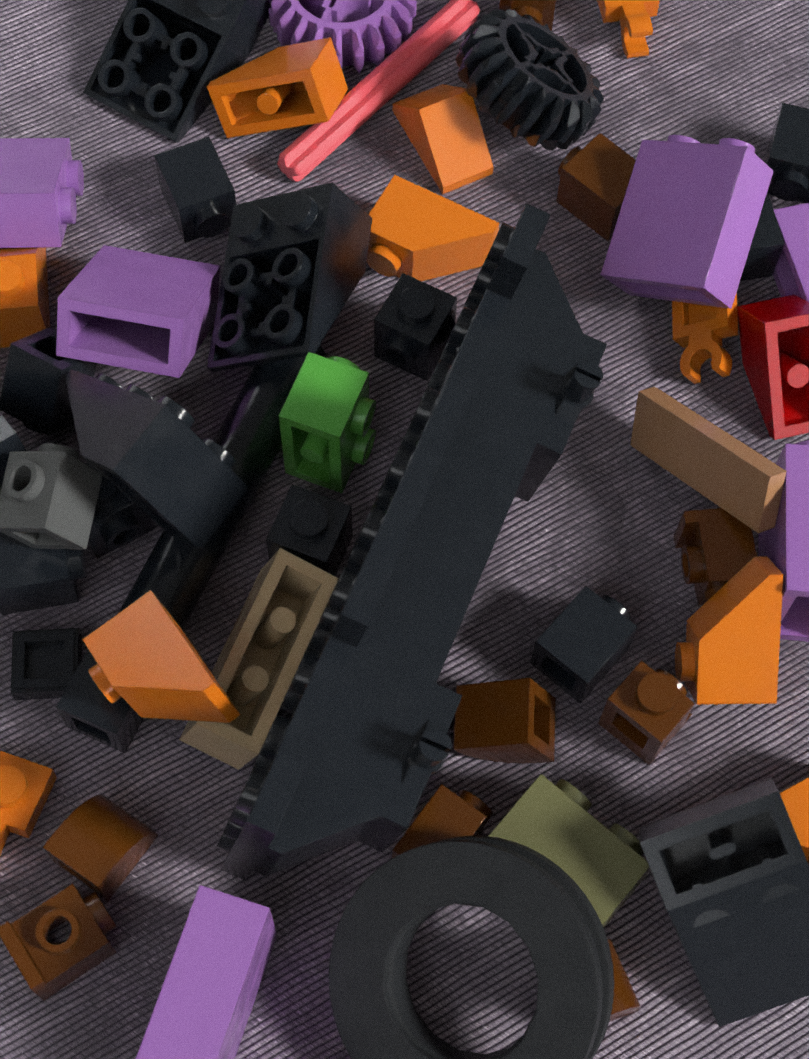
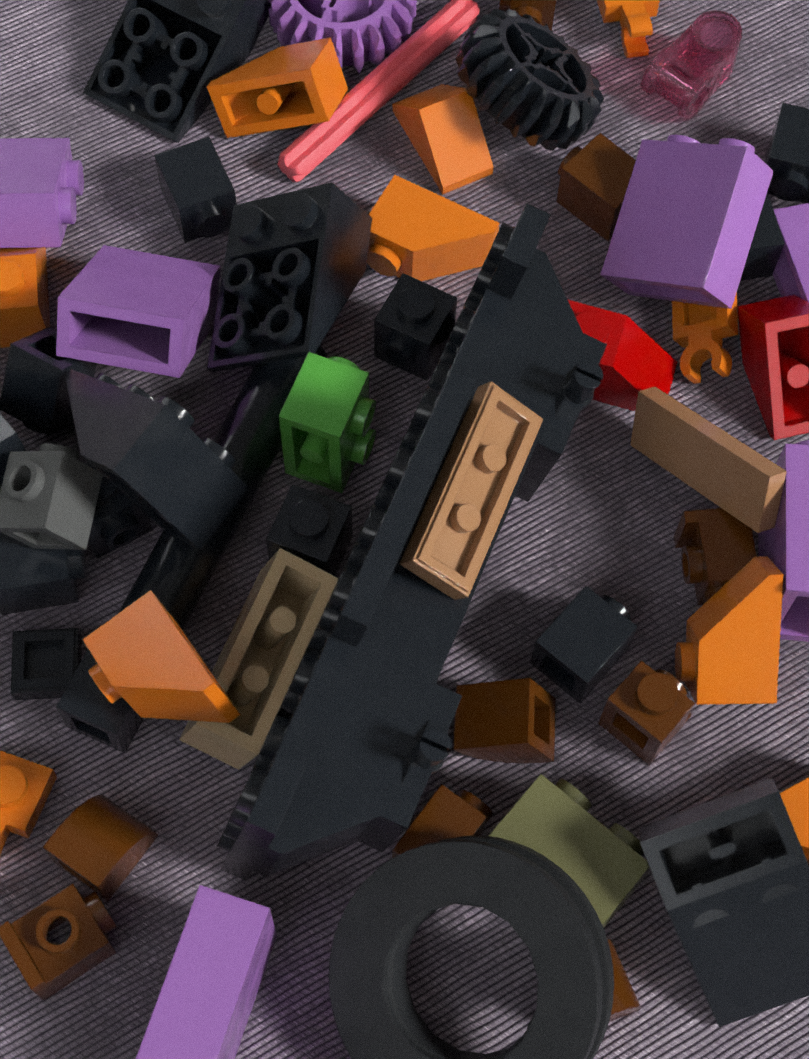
none -> medium nougat tile [400,382,543,600]
none -> red slope [568,300,677,411]
none -> clear pink piece [640,10,742,121]

